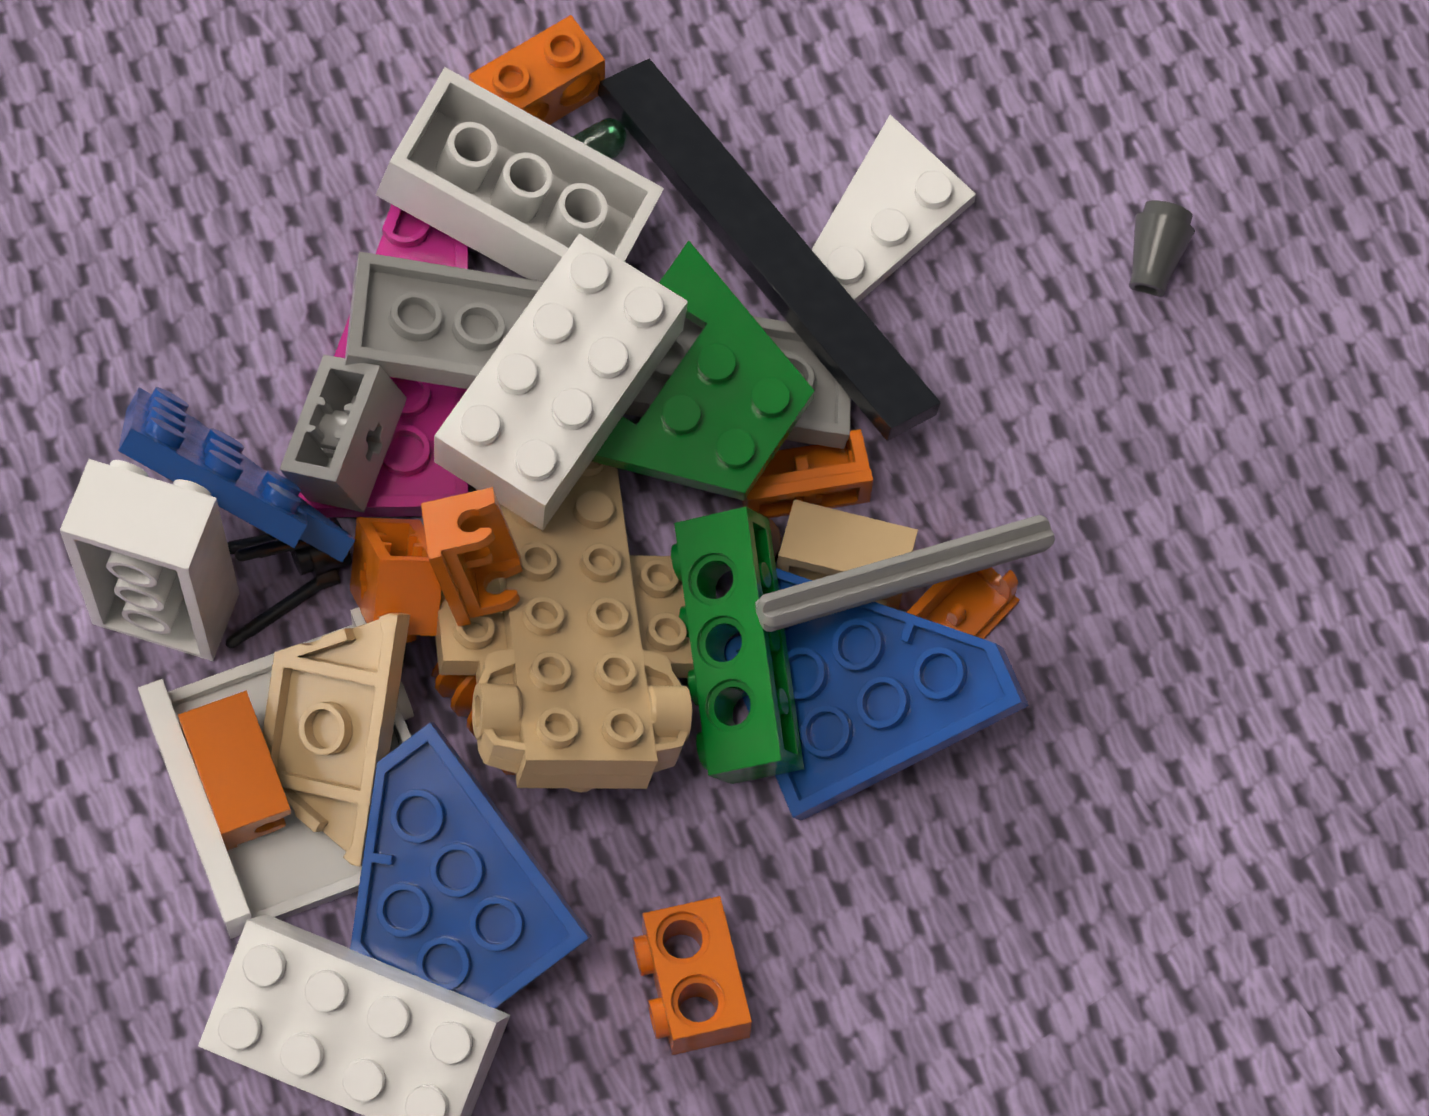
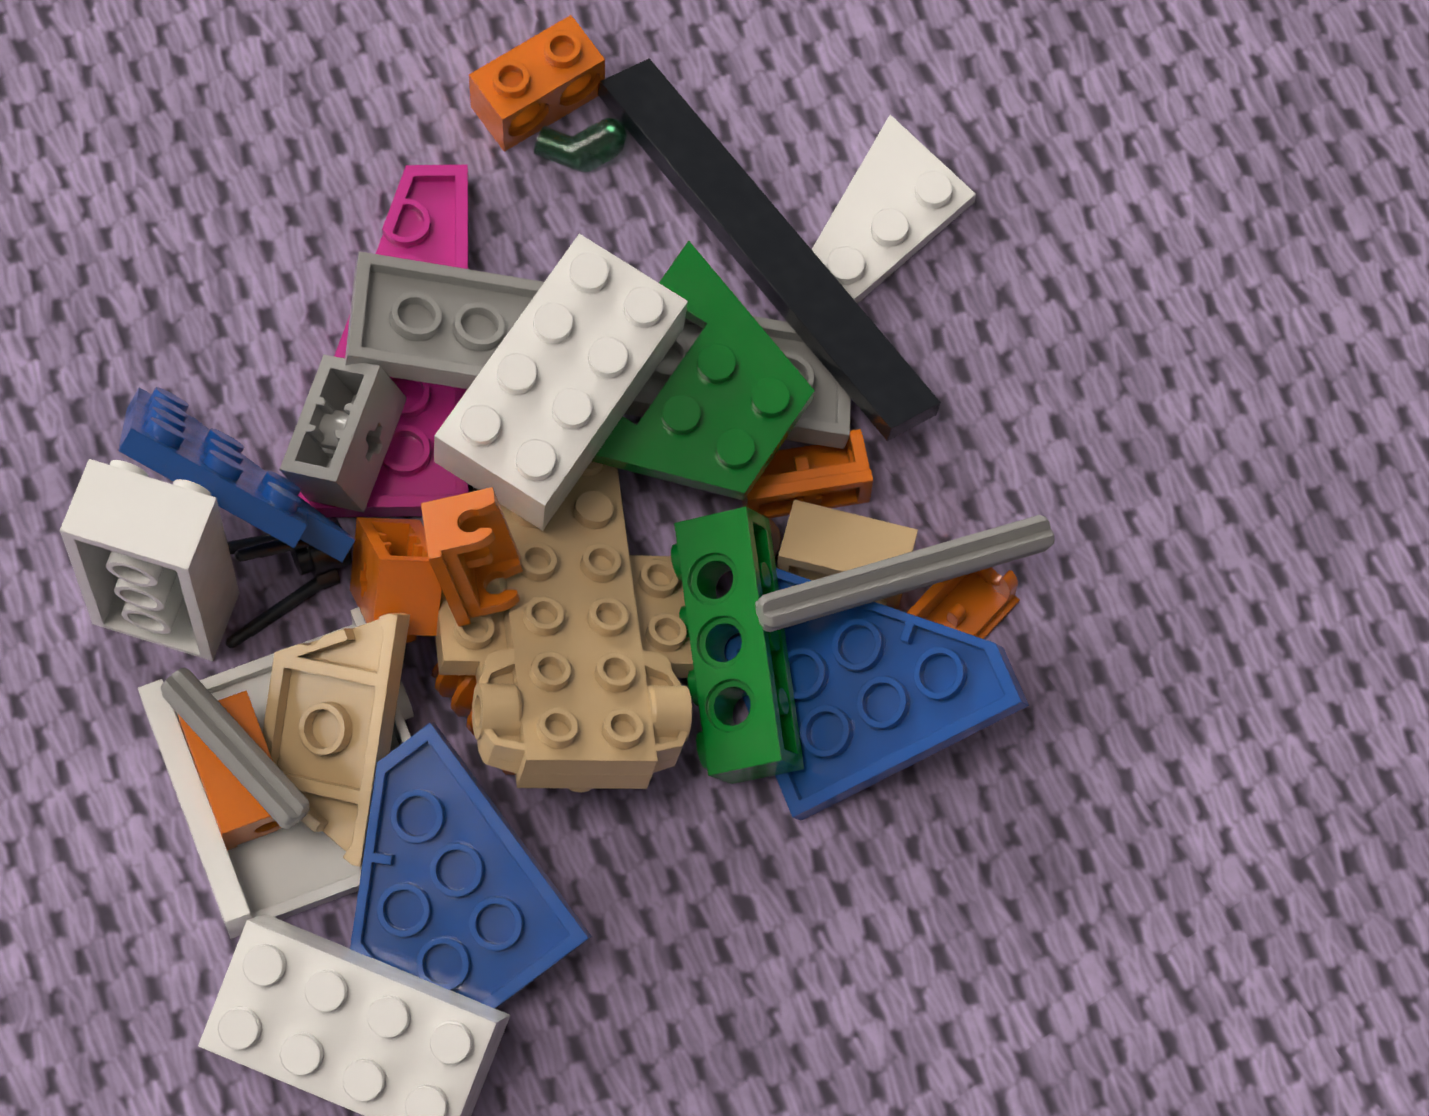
white brick [376,67,664,282] -> none
orange brick [632,896,752,1055] -> none
dark grey cone [1129,200,1195,297] -> none
none -> light grey axle [160,668,310,830]

